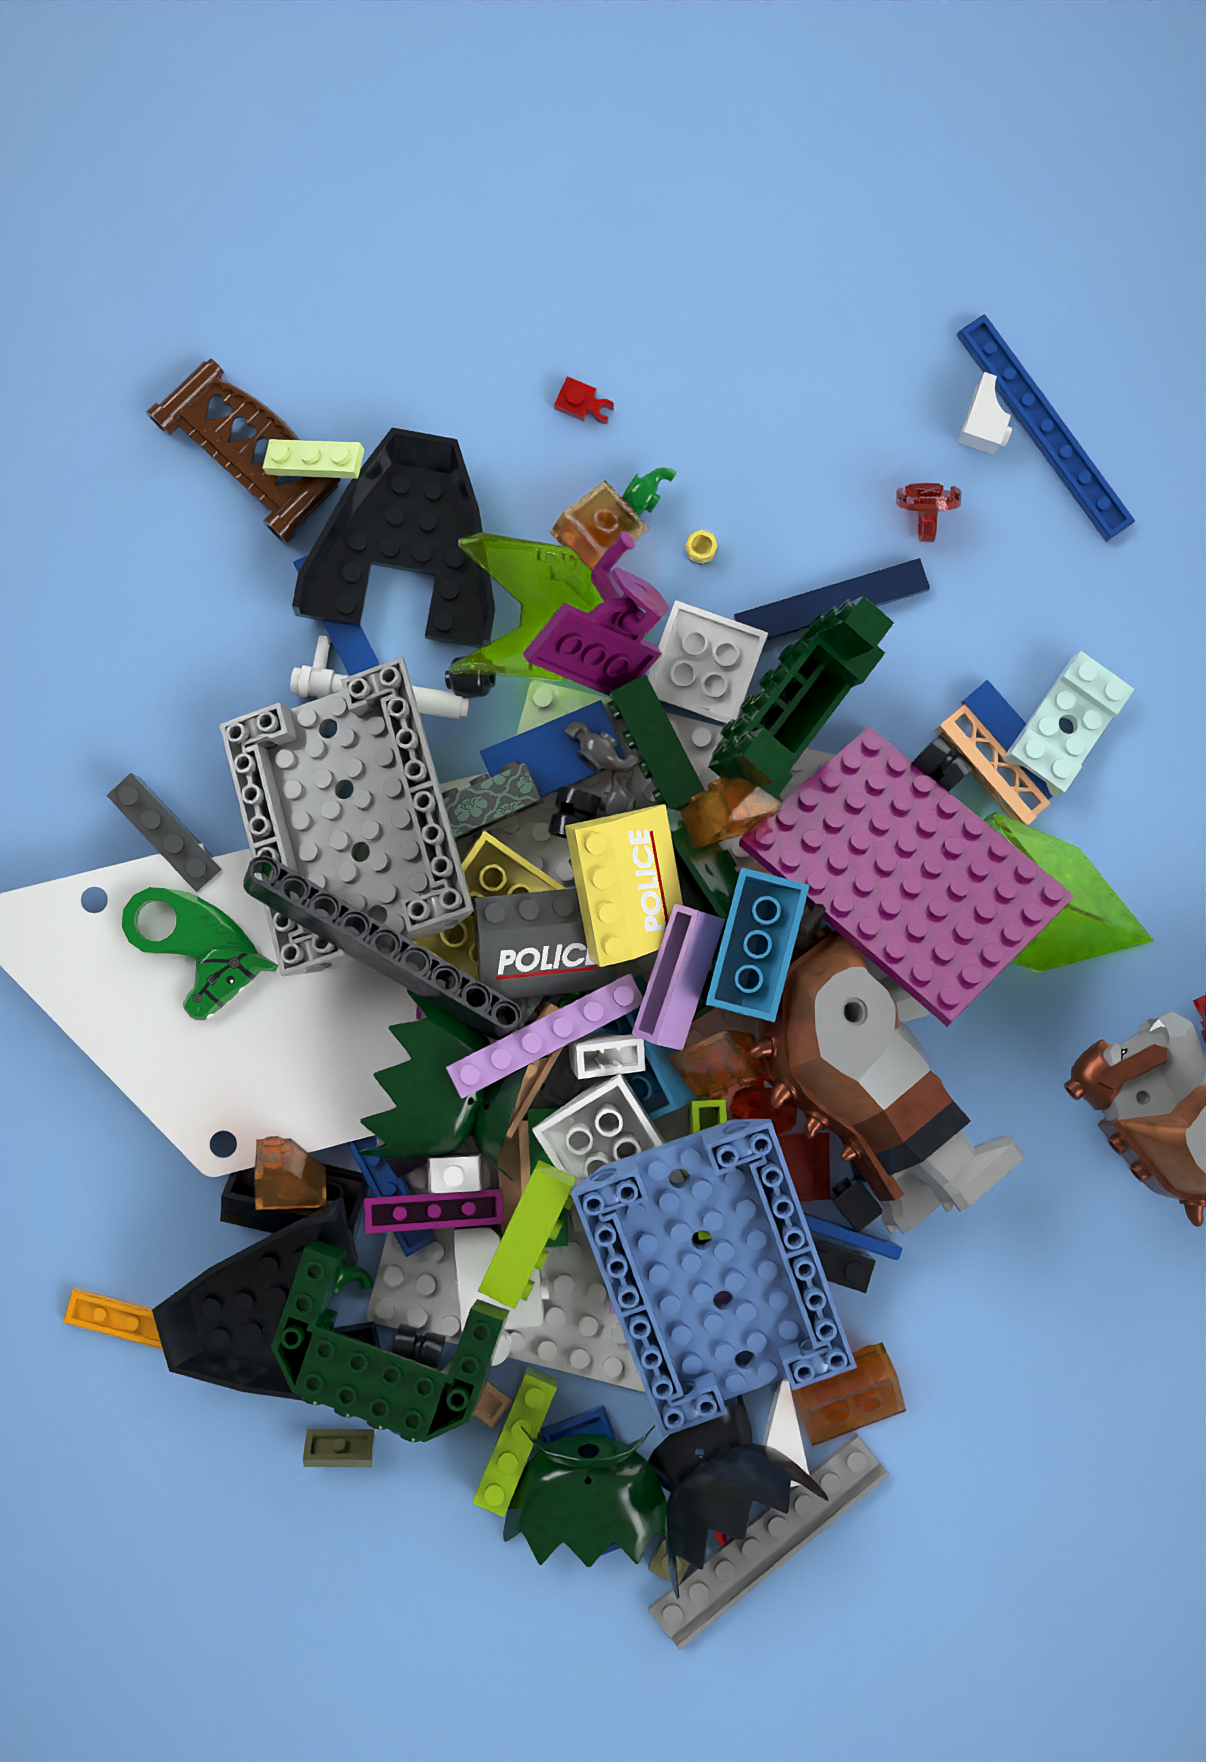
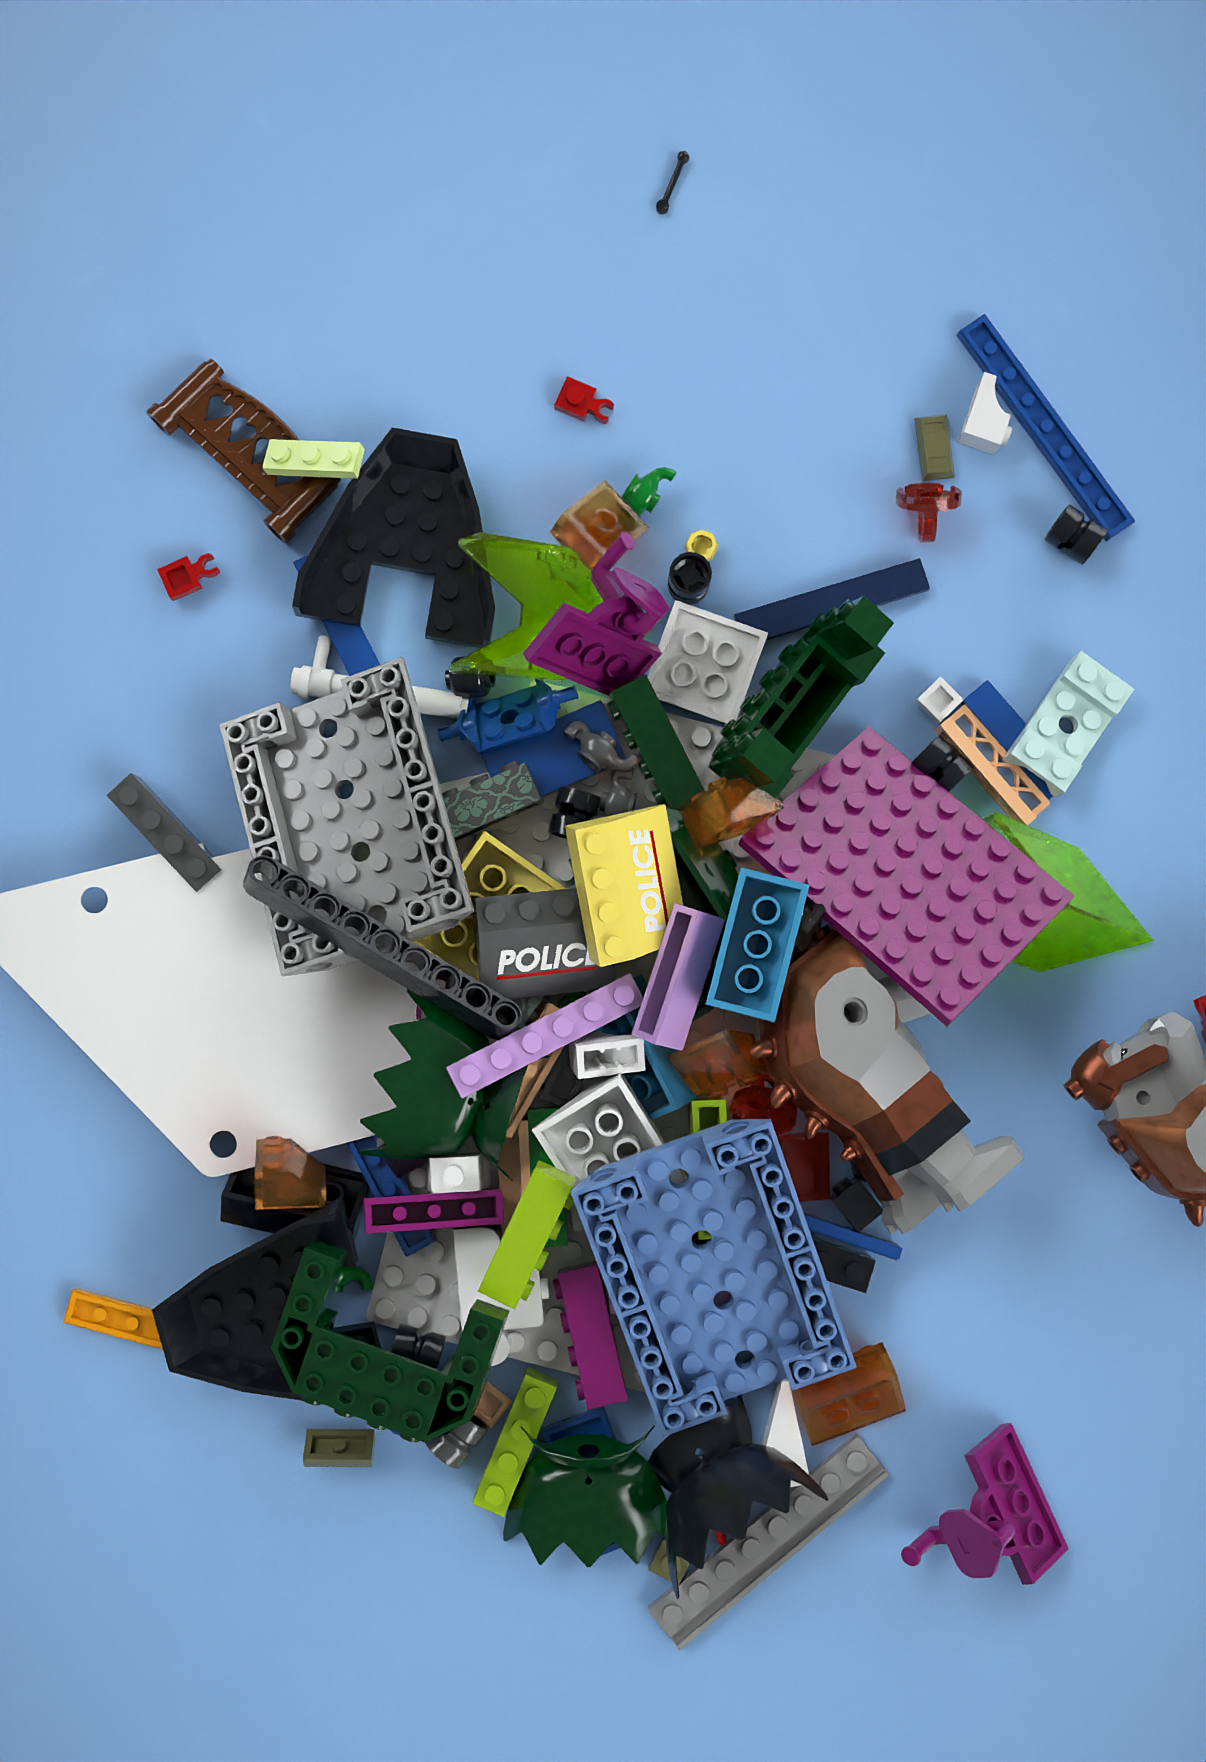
green animal [122,887,278,1020] -> none
none -> red plate [157,553,220,601]
none -> dark grey wheel [425,1414,488,1469]
none -> blue plate [437,675,579,753]
none -> magenta brick [553,1261,628,1410]
none -> black hinge [656,151,690,215]
none -> black wheel [667,552,712,605]
none -> magenta plate [901,1423,1069,1585]
none -> olive tile [915,414,955,481]
none -> white plate [915,676,964,724]
none -> black wheel [1044,504,1107,565]

